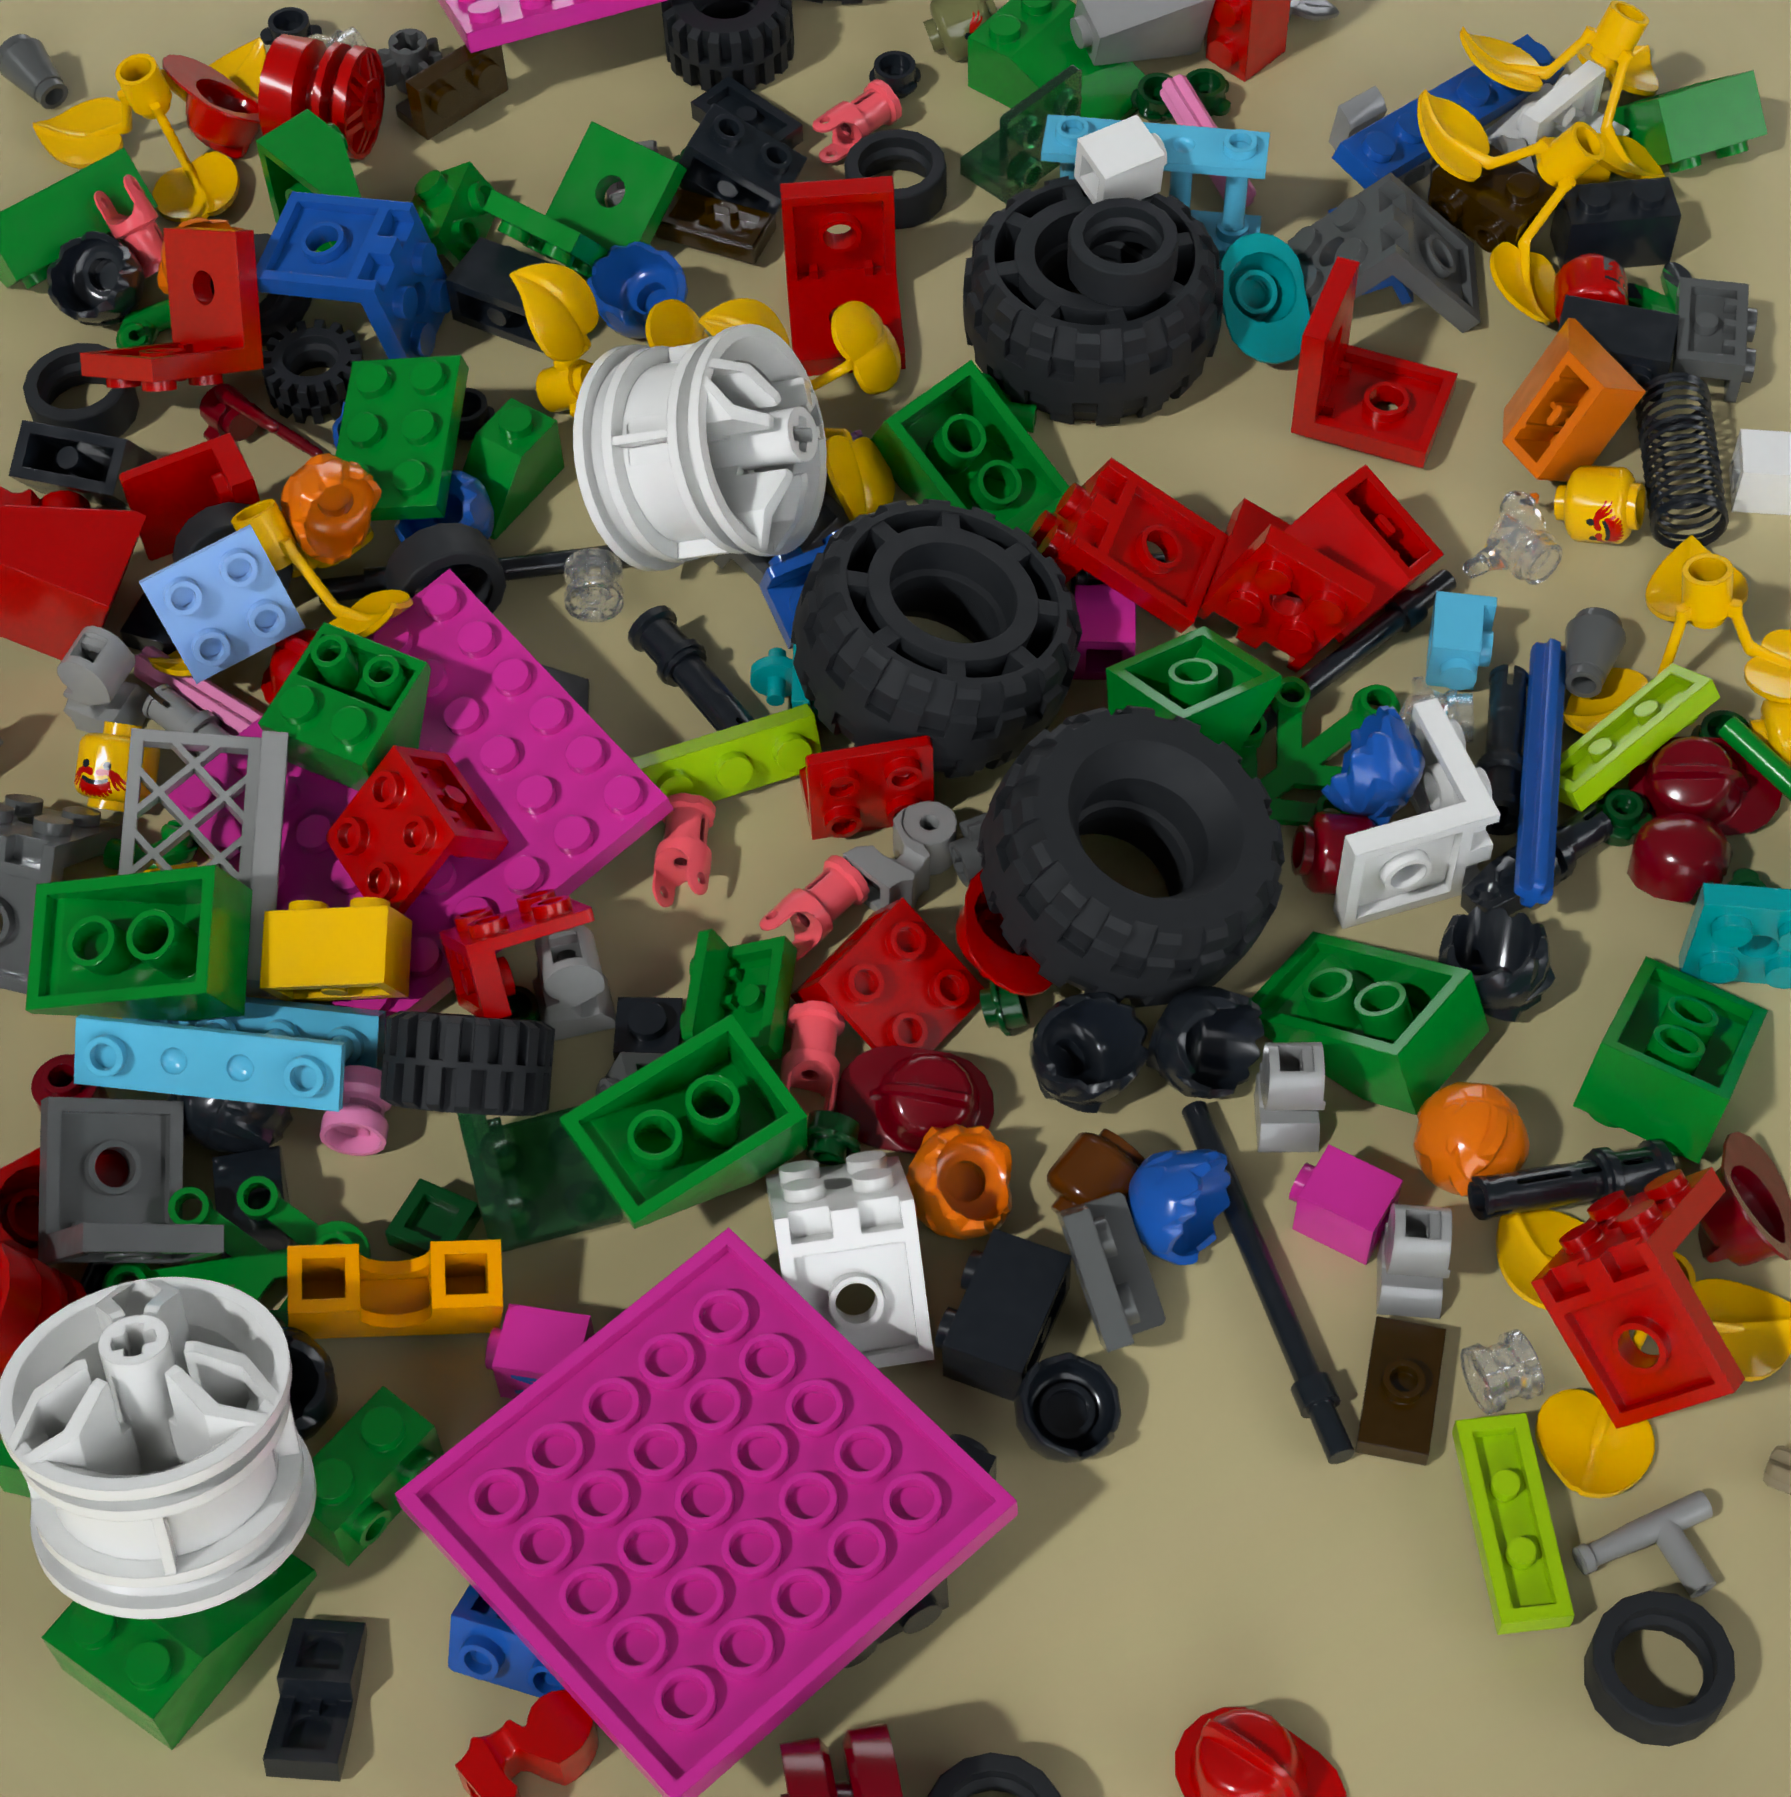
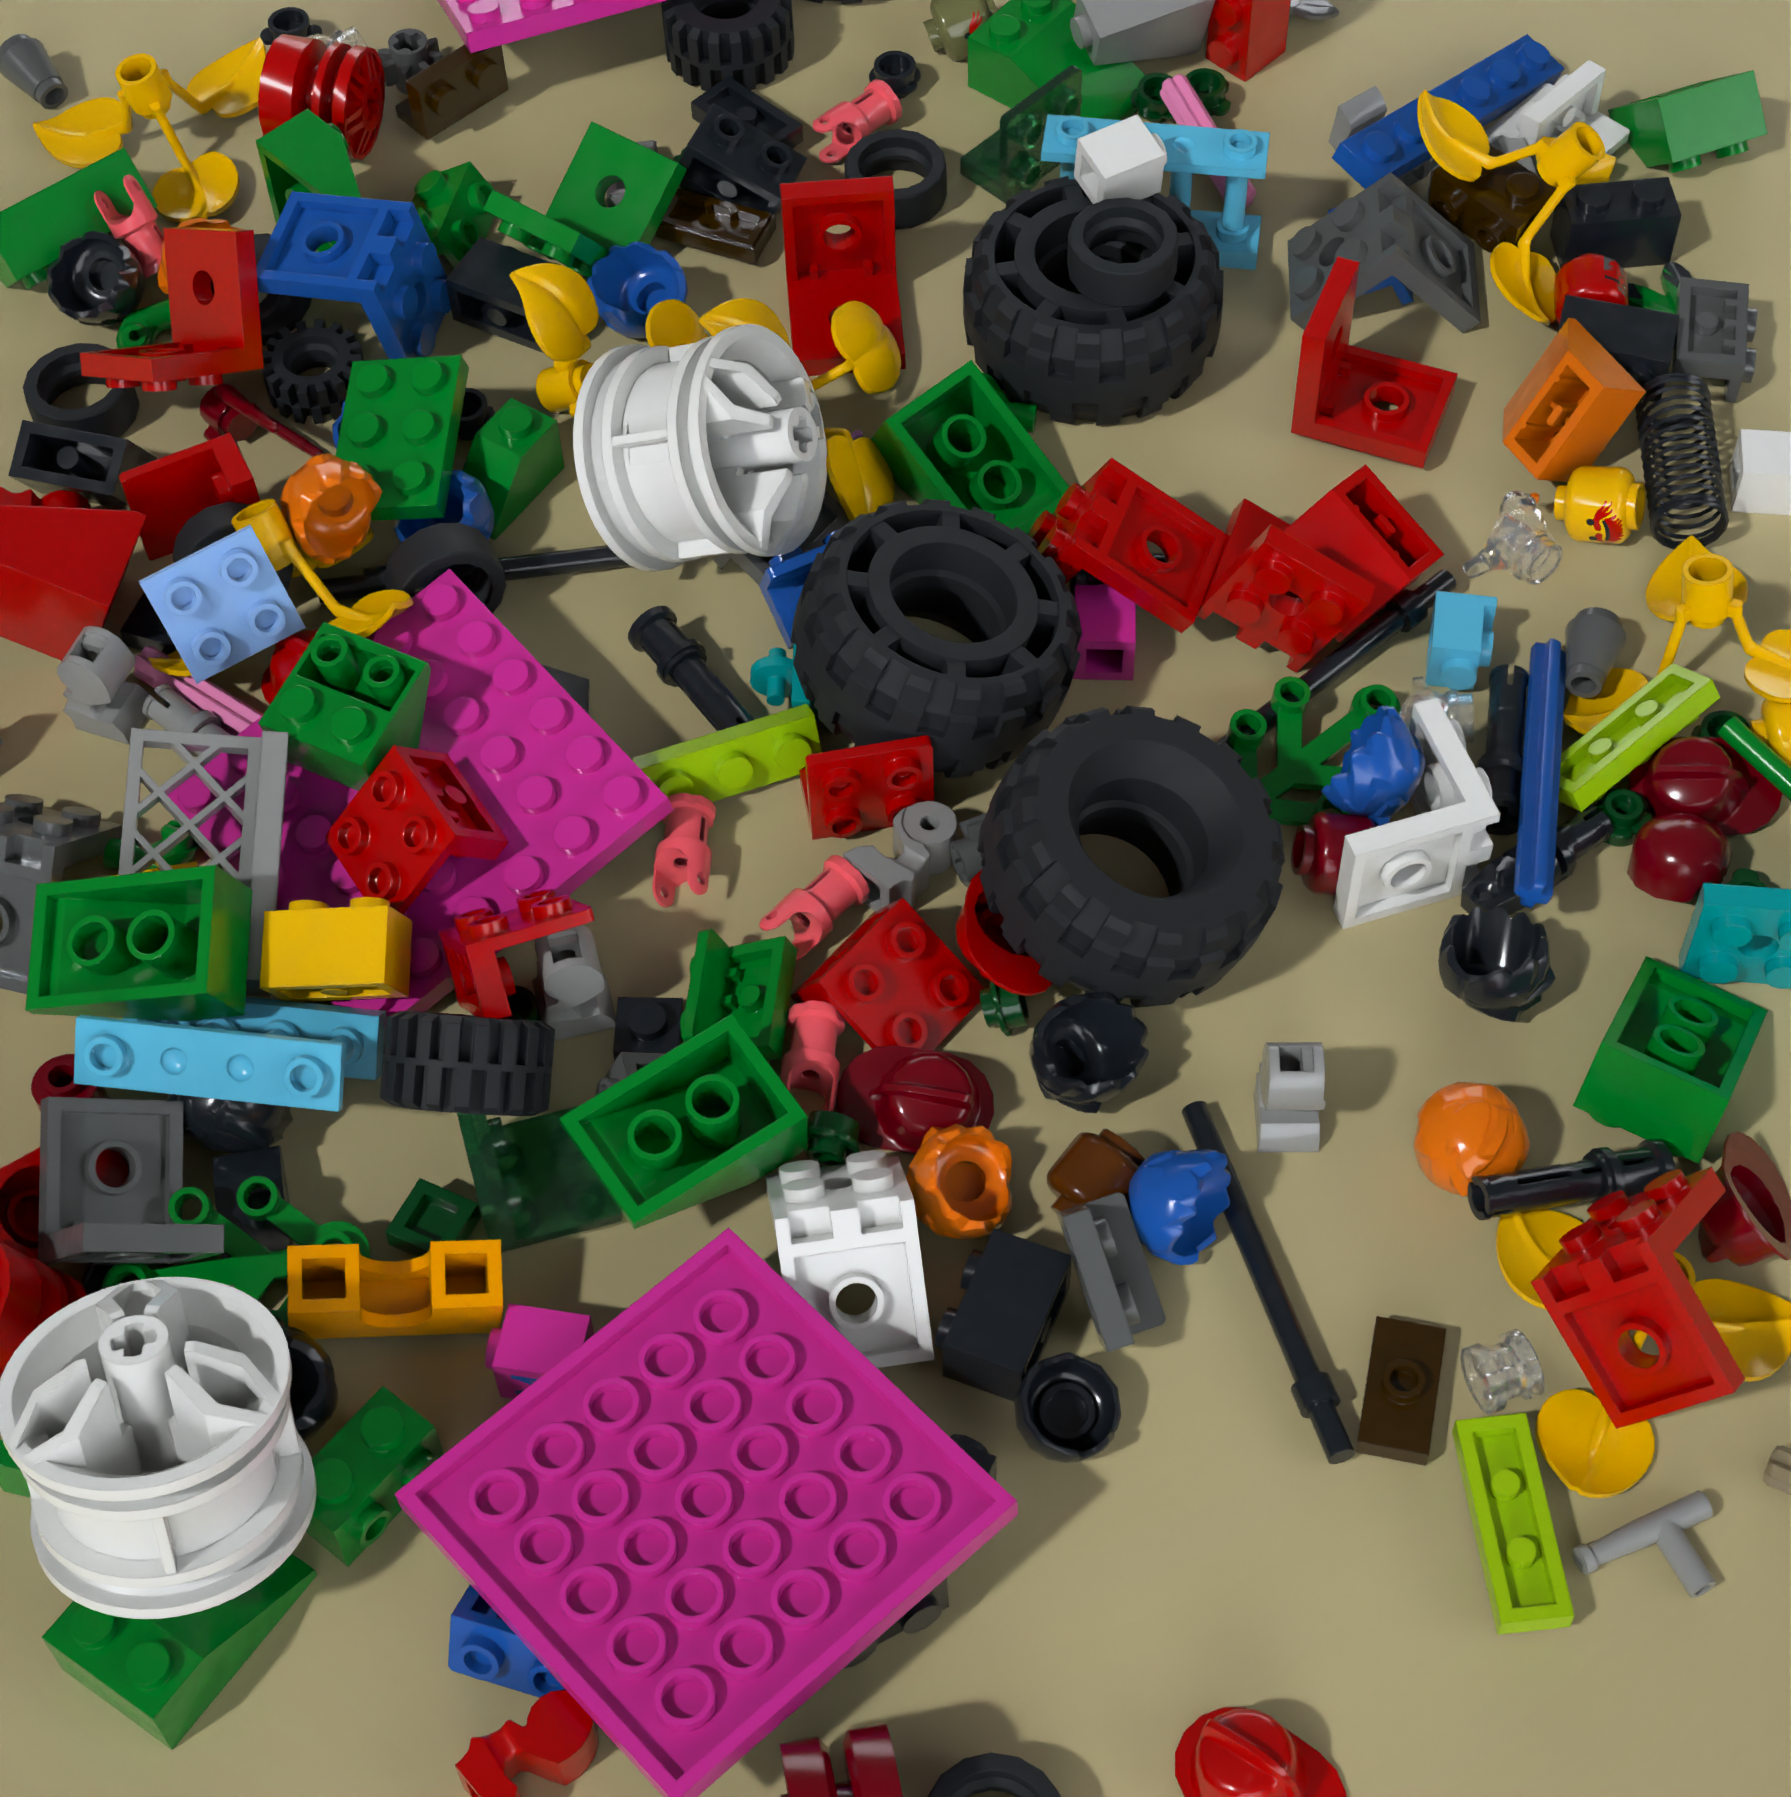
yellow head [74,721,160,812] -> none
red piece [162,54,261,159] -> none
black slope [263,1618,367,1782] -> none
bright pink wheel [319,1065,392,1156] -> none
clear wheel [564,548,624,622] -> none
green slope [1106,626,1282,753] -> none
black hair [1146,986,1265,1099] -> none
teal piece [1220,232,1311,364] -> none
green slope [1252,931,1490,1115] -> none
dark pink brick [1289,1144,1403,1265] -> none
light grey leg [1376,1204,1452,1319] -> none
yellow plant [1460,0,1665,180] -> none
black tyre [1584,1591,1735,1747] -> none

